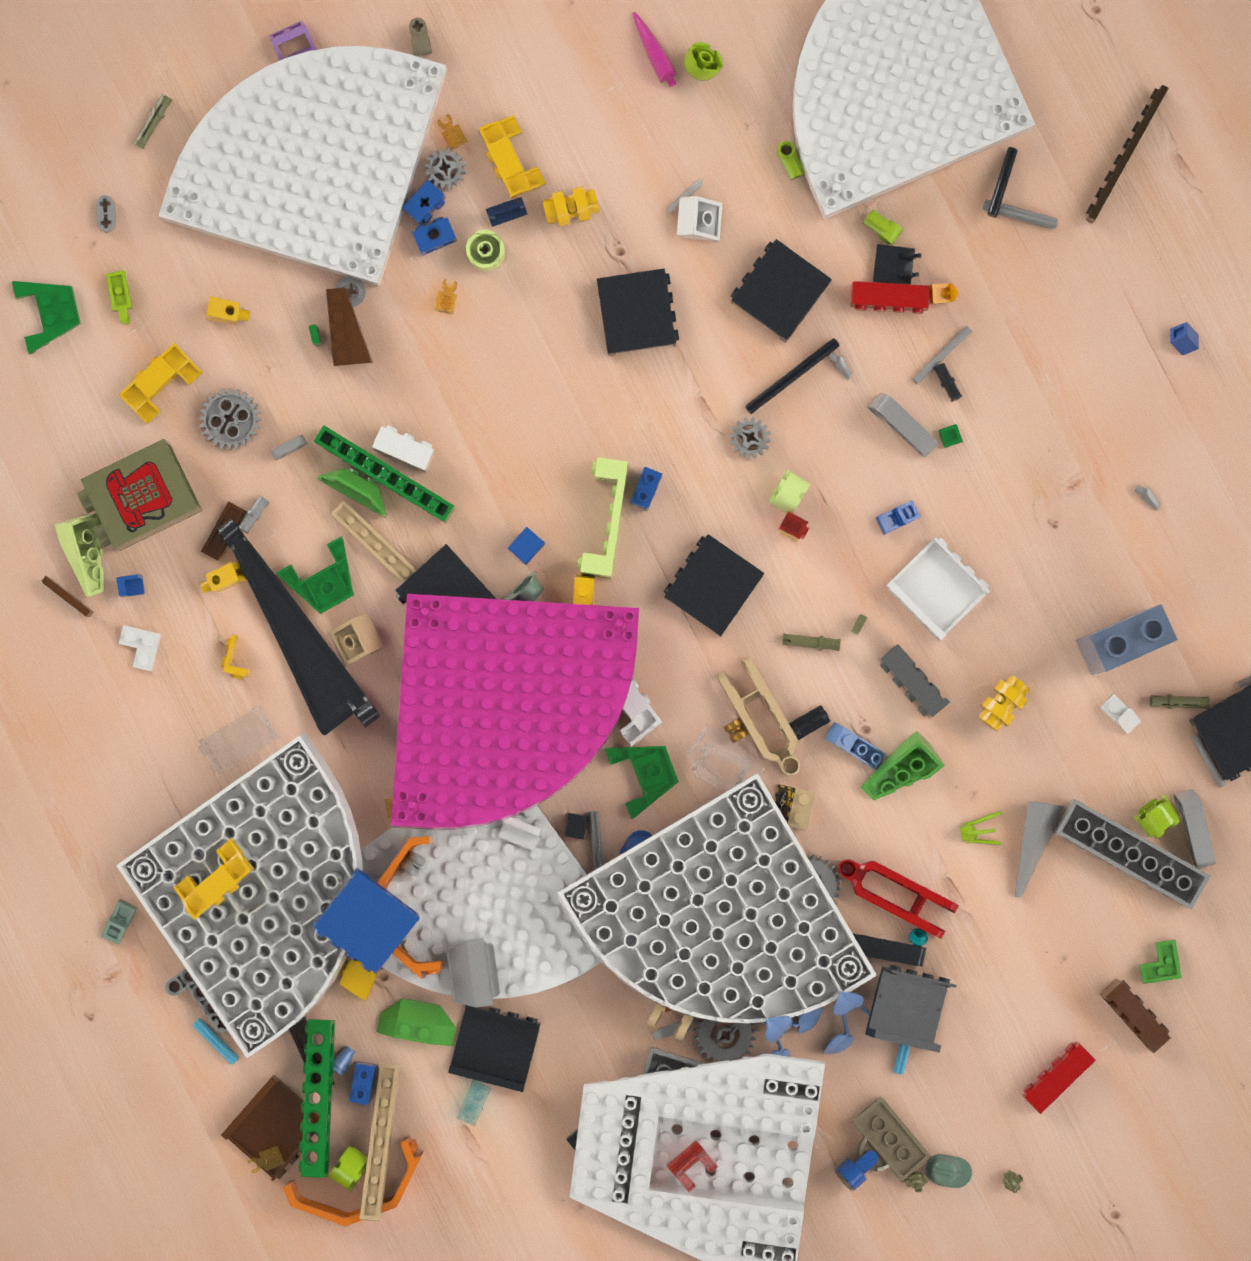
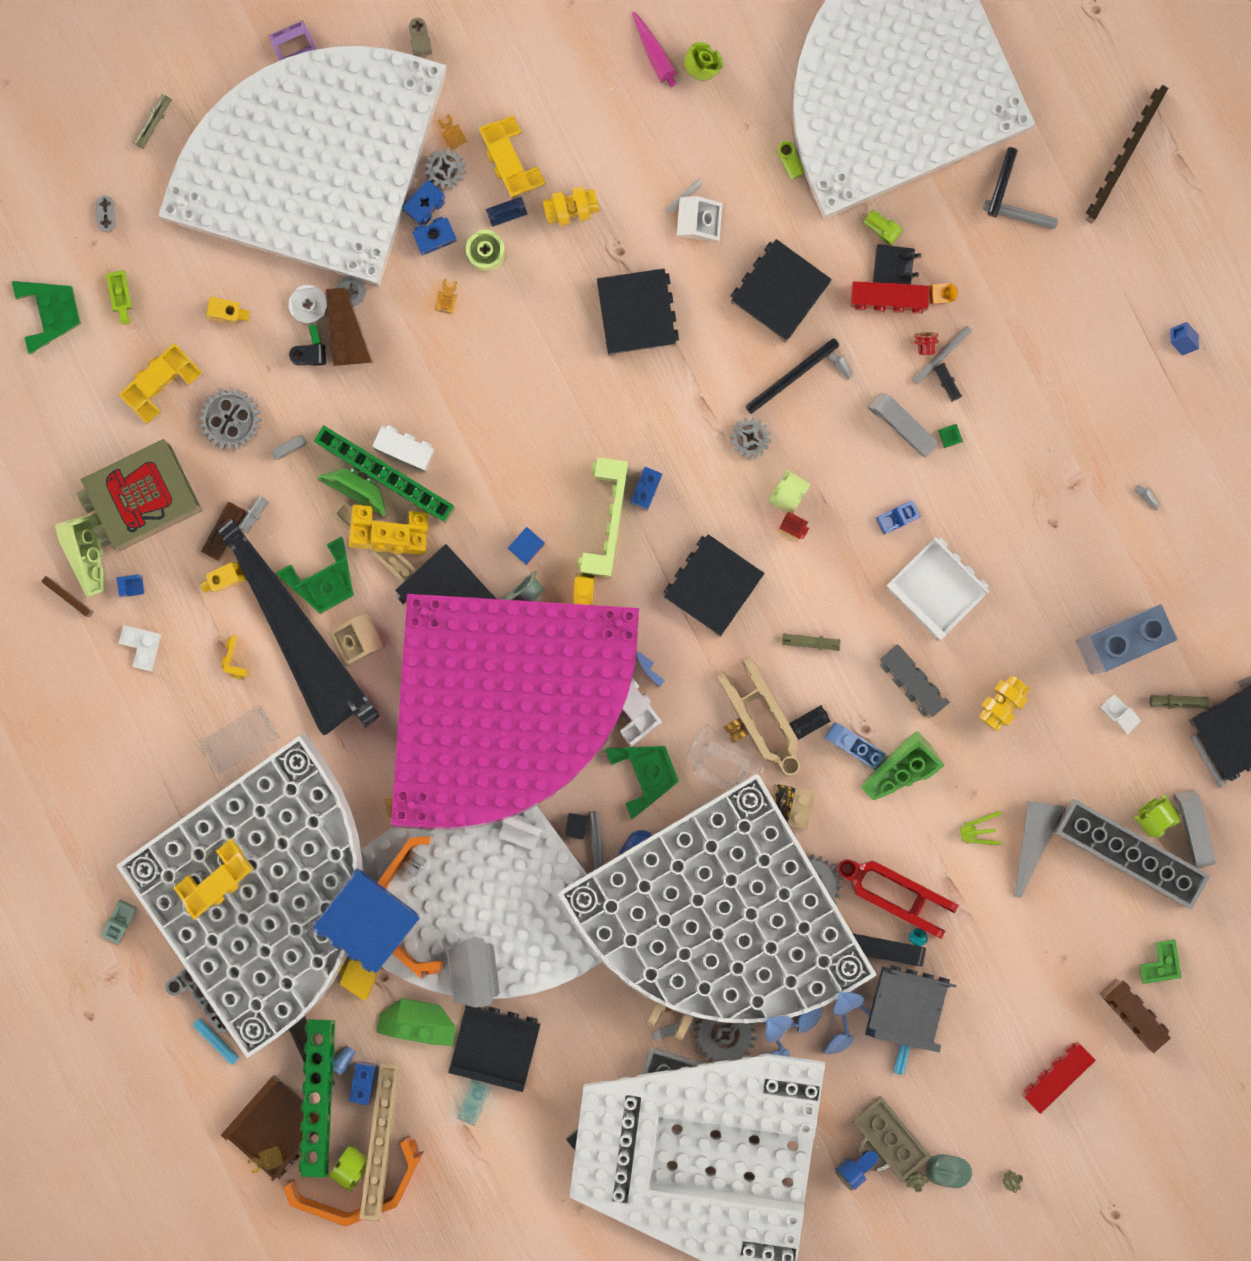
clear red connector [666,1140,718,1192] -> none
olive tile [850,614,868,635] -> none
none -> white plate [289,285,327,324]
none -> black piece [289,344,326,366]
none -> yellow bracket [349,504,428,555]
none -> medium blue slope [636,651,665,687]
none -> red piece [914,332,939,355]

